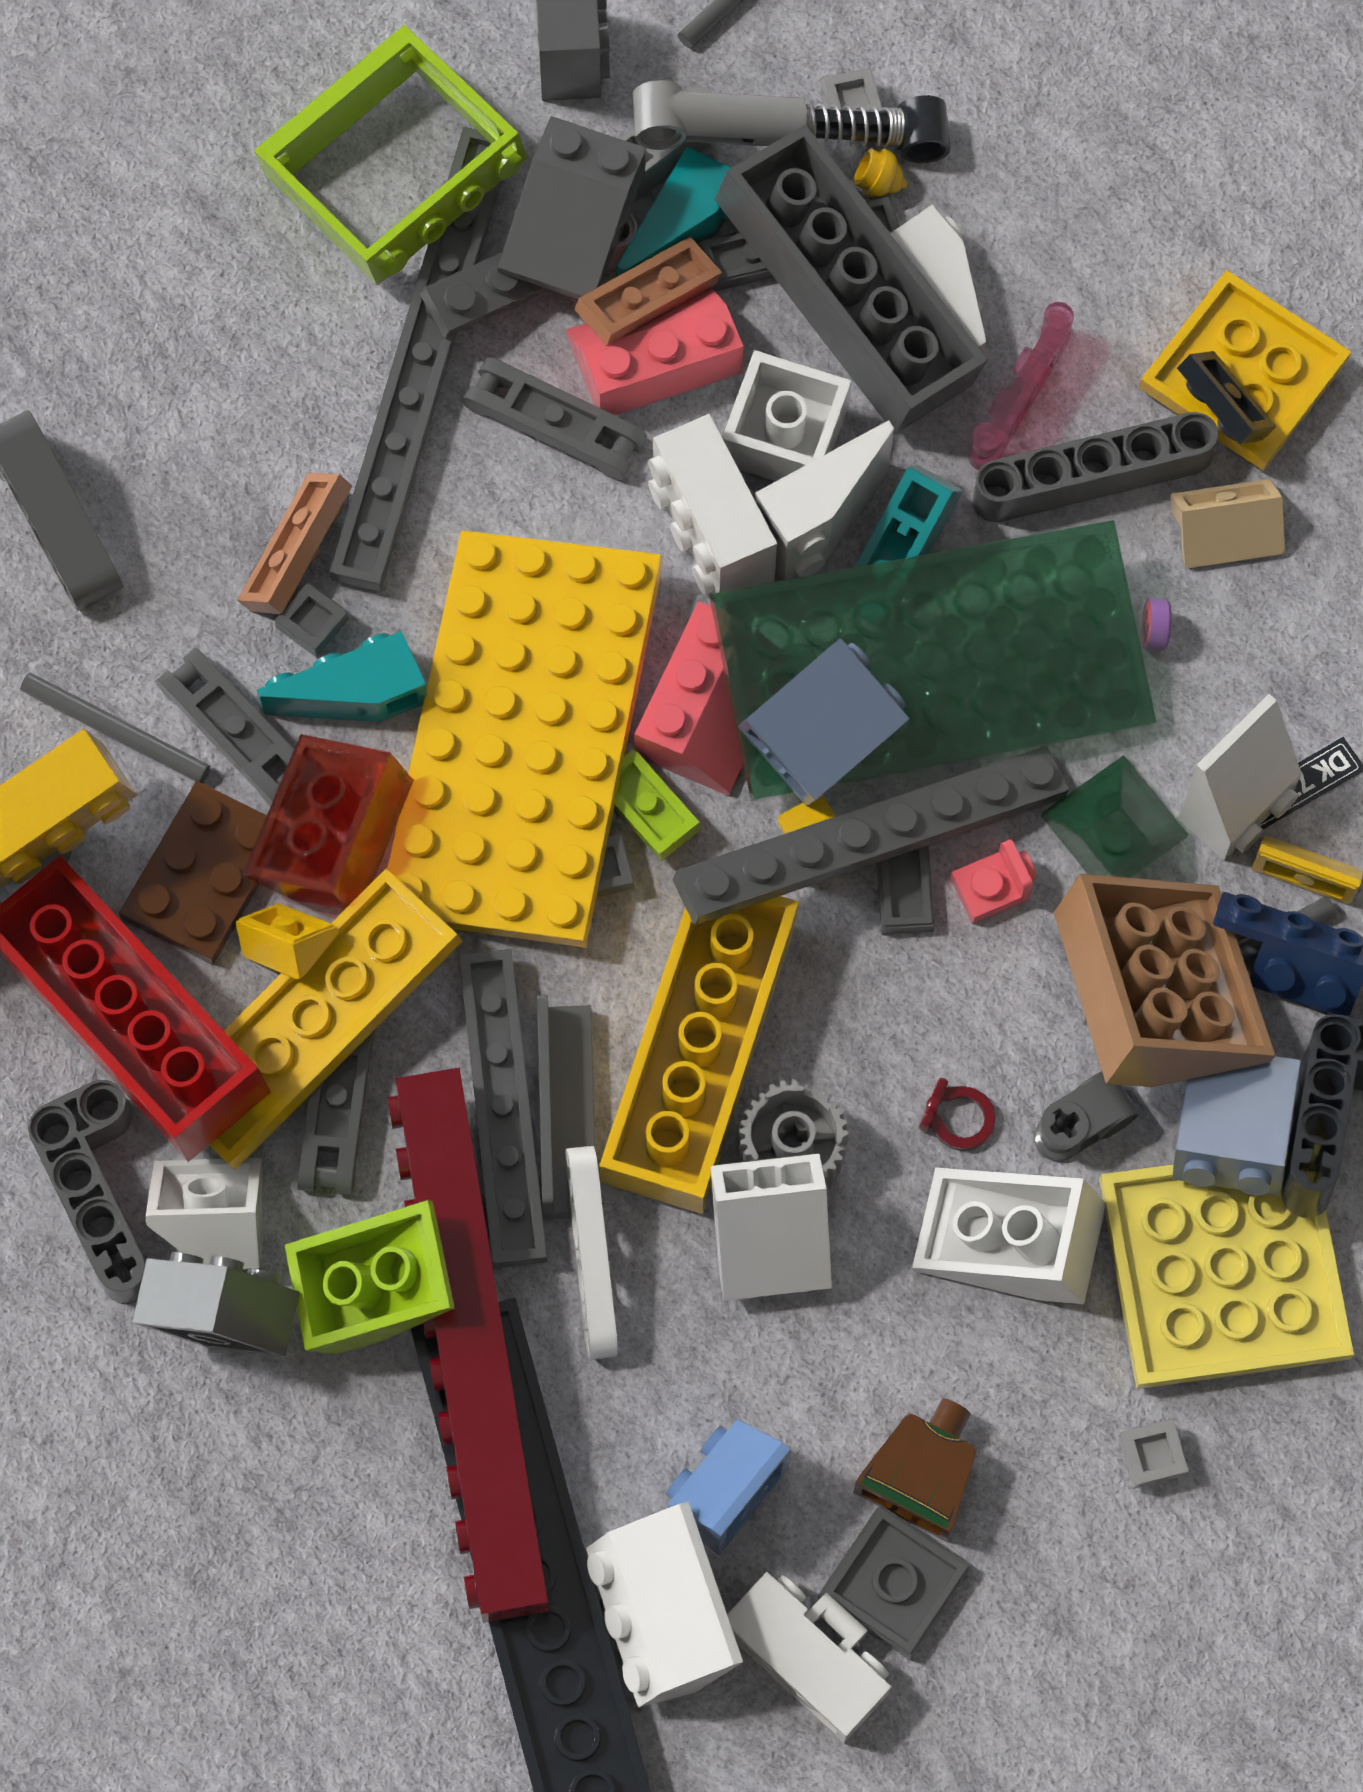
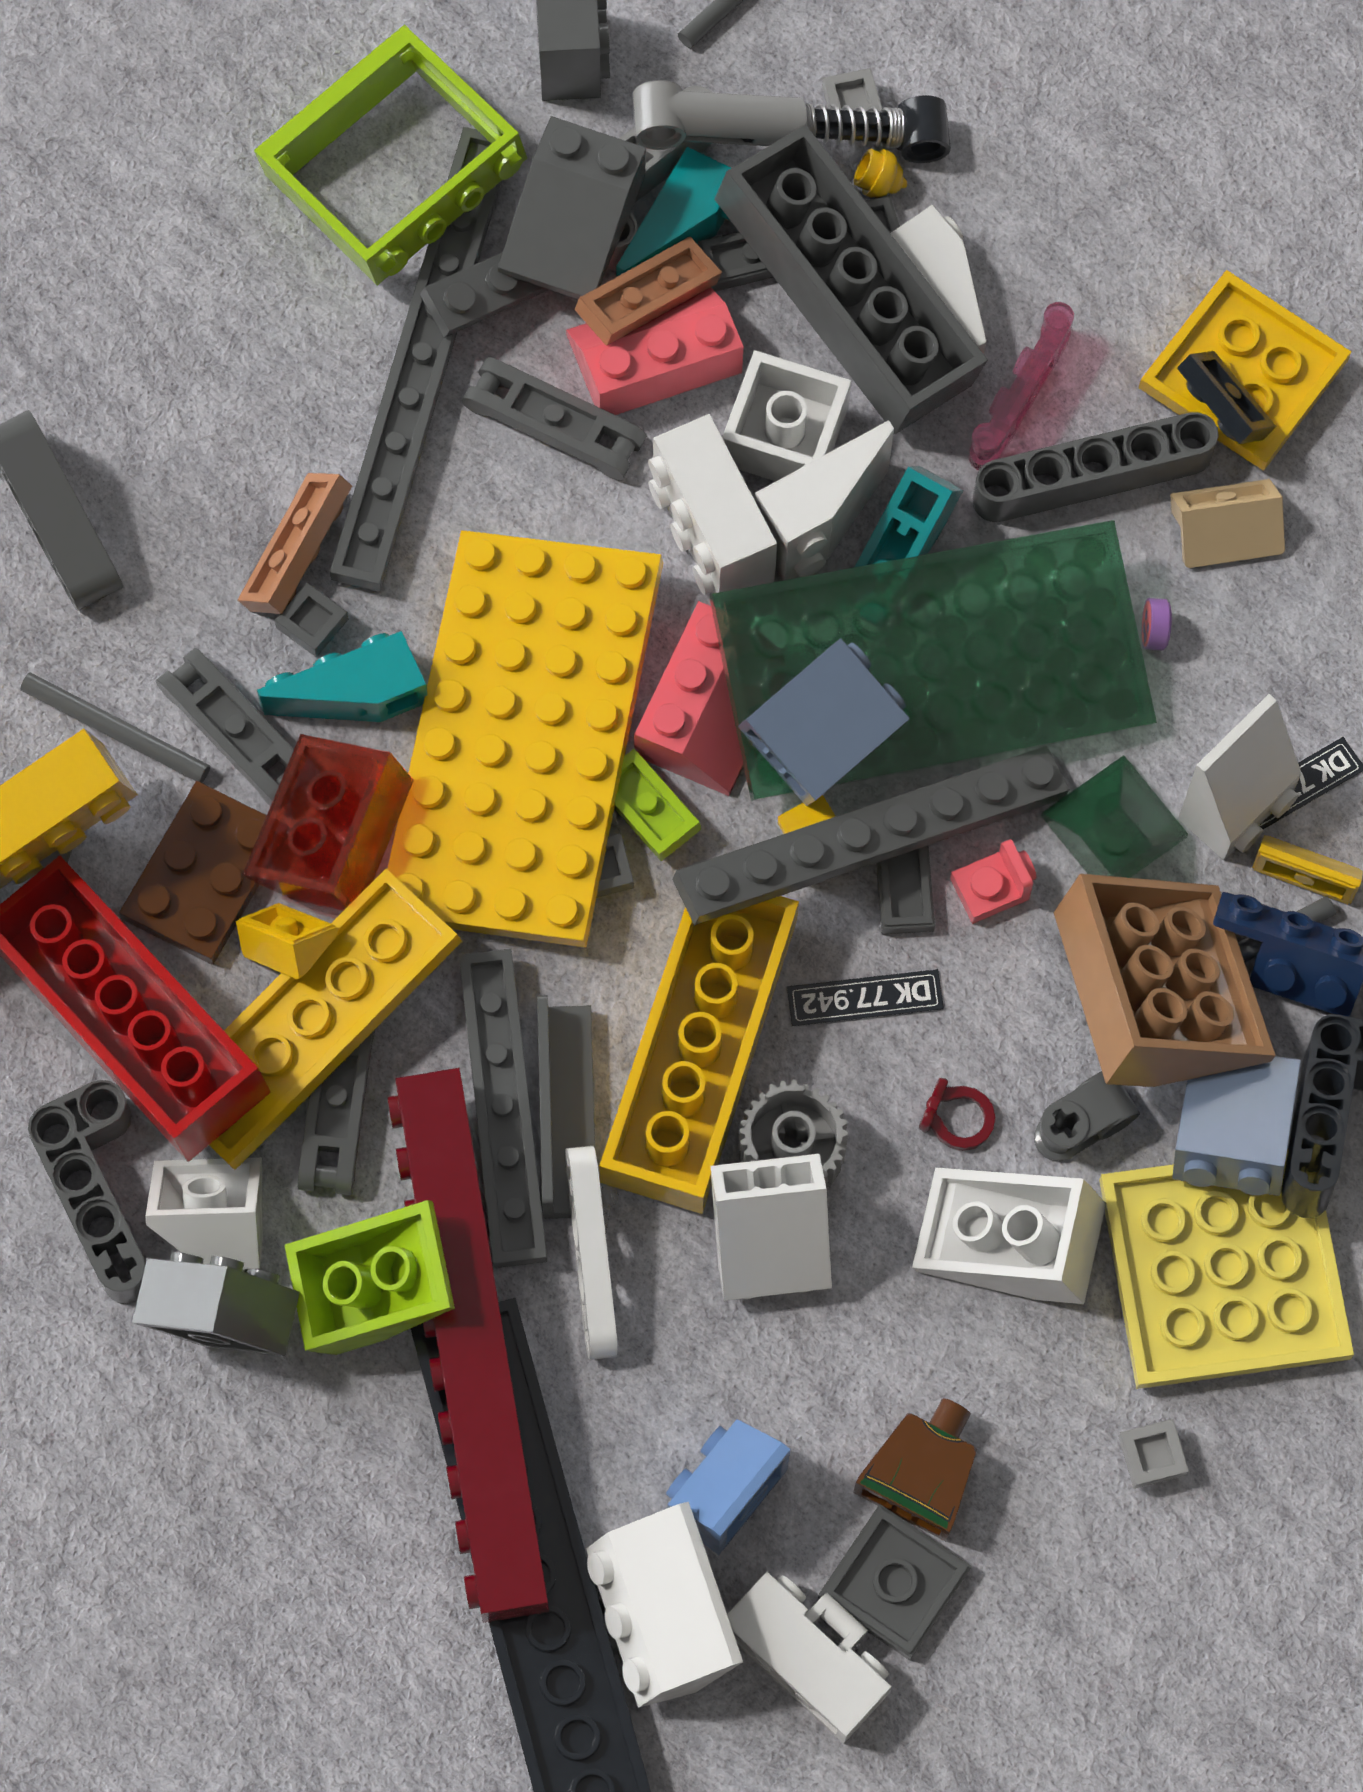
none -> black sticker [786,969,944,1027]

